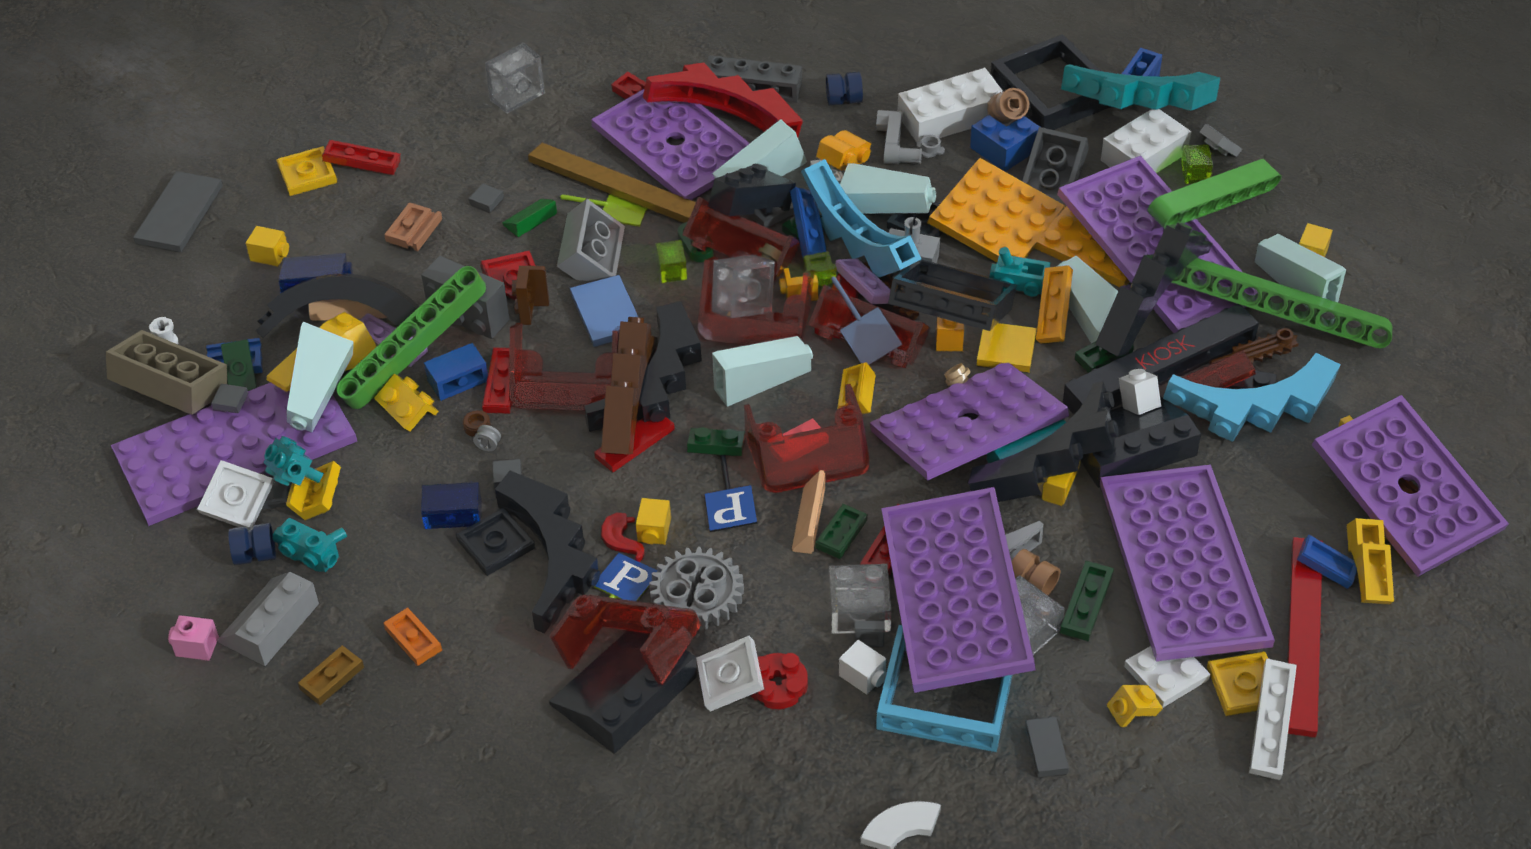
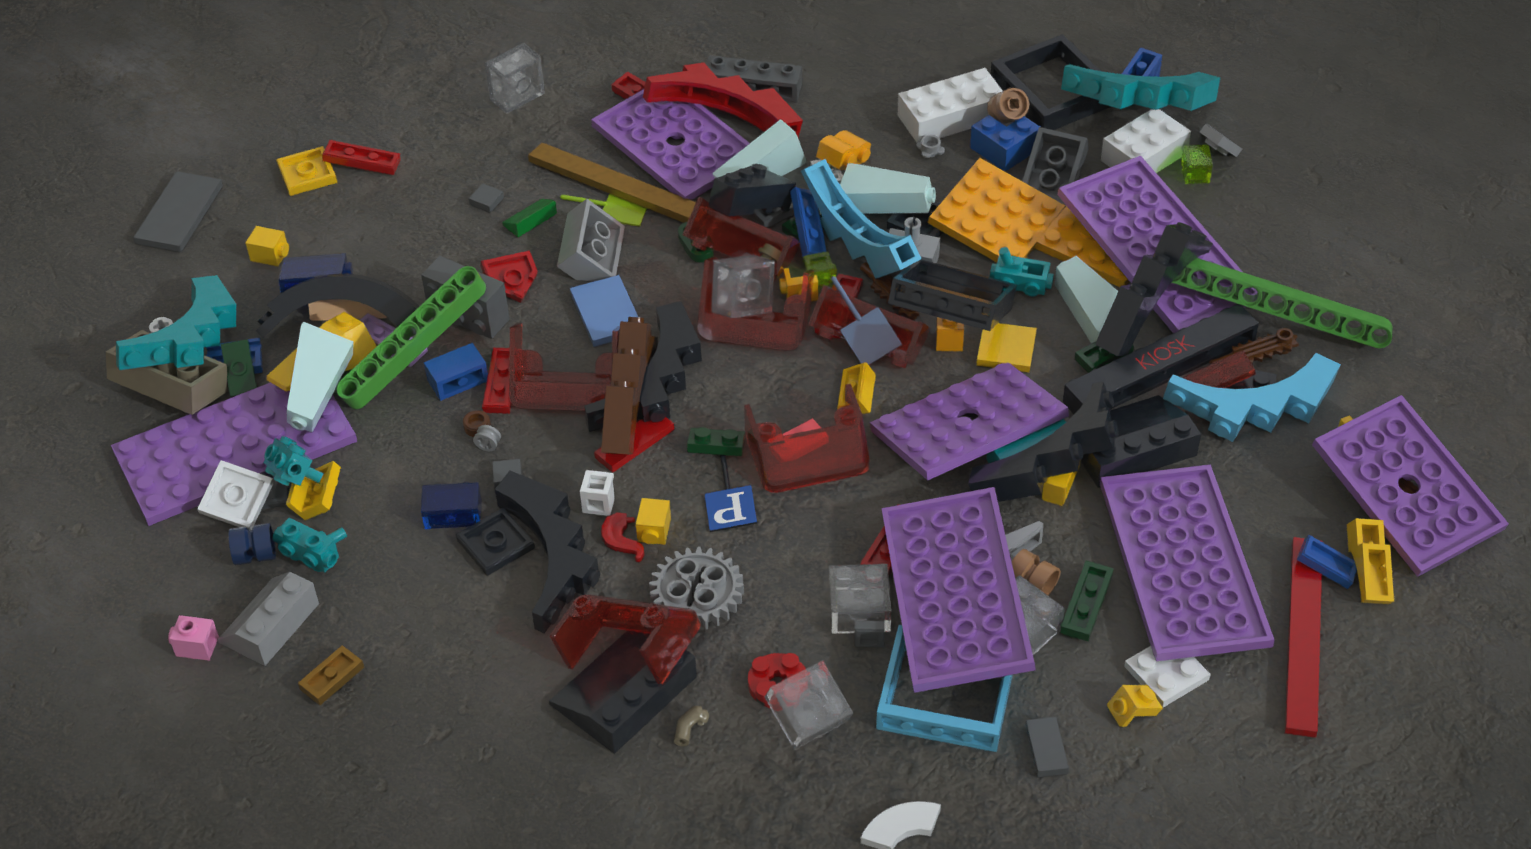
dark grey tile [211,384,248,413] -> none
yellow bracket [374,373,439,432] -> none
orange plate [383,607,442,666] -> none
nougat plate [384,202,442,252] -> none
reddish brown bracket [512,266,550,325] -> none
blue piece [581,553,657,634] -> none
clear neon green brick [656,240,687,283] -> none
white plate [696,636,764,712] -> none
light aqua slope [712,336,813,407] -> none
light nougat slope [792,470,825,554] -> none
dark green plate [815,504,868,559] -> none
dark blue wheel [826,72,863,106] -> none
lavender tile [834,259,891,305] -> none
white brick [839,640,887,694] -> none
light grey beam [876,110,922,165] -> none
tan plate [944,363,970,386] -> none
light orange plate [1036,265,1073,344] -> none
white brick [1119,369,1161,415] -> none
bright green beam [1147,159,1282,229] -> none
yellow tile [1207,651,1268,716] -> none
white plate [1249,658,1297,780] -> none
light aqua slope [1255,234,1346,315] -> none
yellow brick [1299,223,1333,257] -> none
none -> teal arch [116,275,236,370]
none -> white brick [580,470,615,516]
none -> dark tan arm [674,705,709,746]
none -> clear brick [765,660,853,750]

